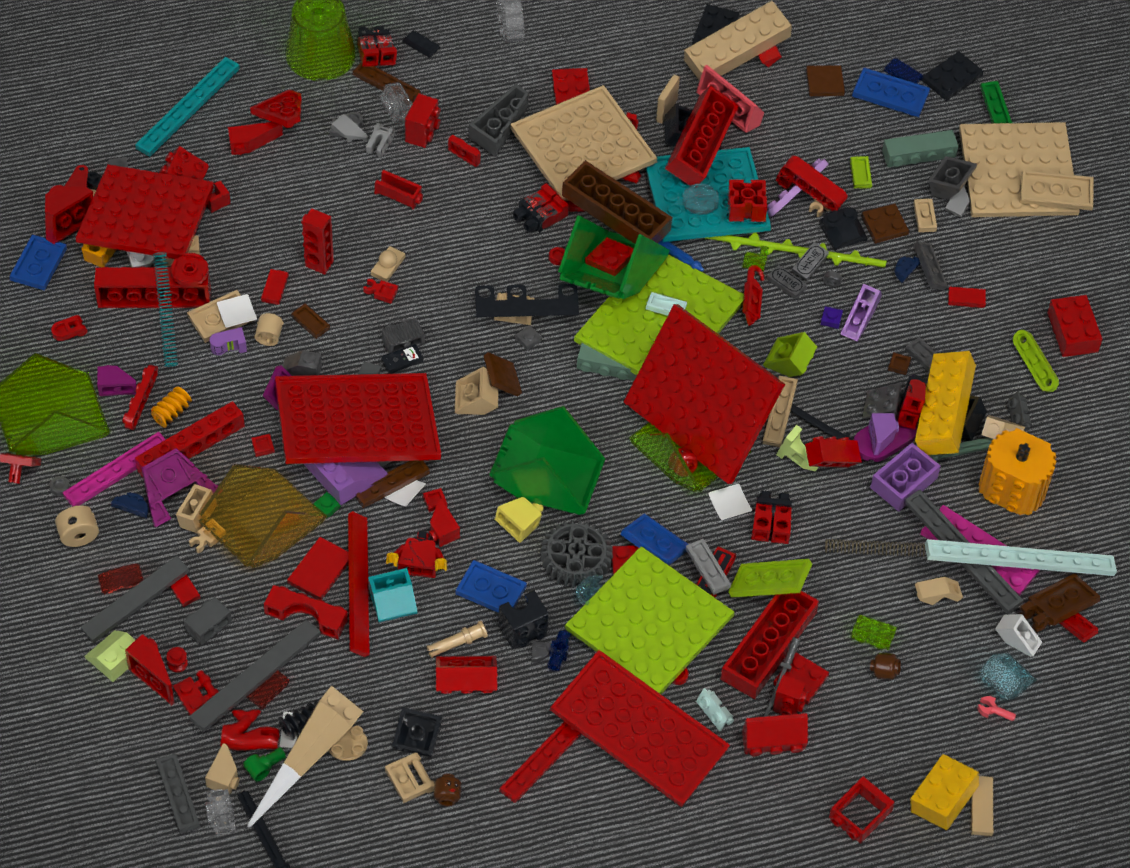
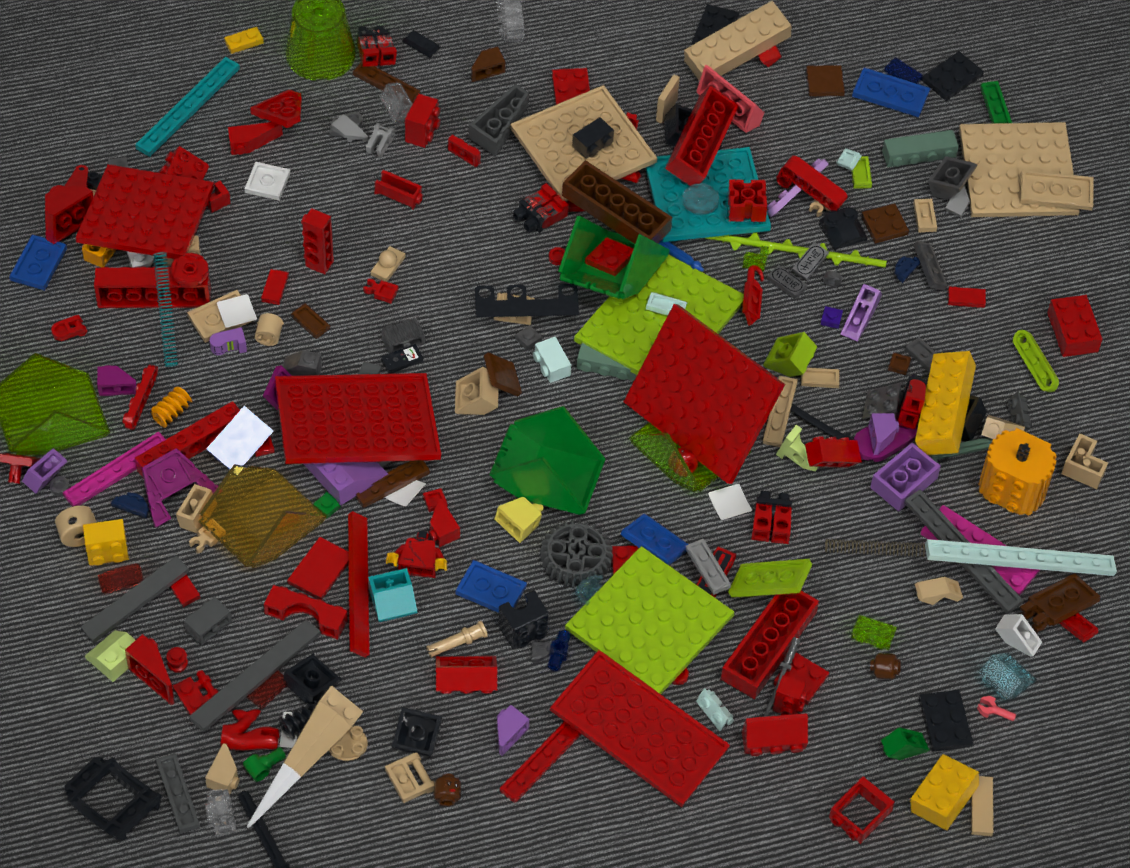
none -> medium lavender slope [22,448,67,494]
none -> black wedge [64,757,162,840]
none -> yellow brick [83,519,129,565]
none -> tile [206,406,274,475]
none -> yellow plate [224,27,264,54]
none -> white tile [245,162,290,201]
none -> black slope [283,653,342,704]
none -> reddish brown slope [471,47,505,82]
none -> medium lavender slope [497,705,529,756]
none -> light aqua brick [533,337,571,383]
none -> black brick [572,117,614,159]
none -> tan tile [801,368,839,388]
none -> light aqua tile [836,148,861,170]
none -> green slope [881,727,930,760]
none -> black plate [919,690,973,752]
none -> tan brick [1061,434,1108,489]

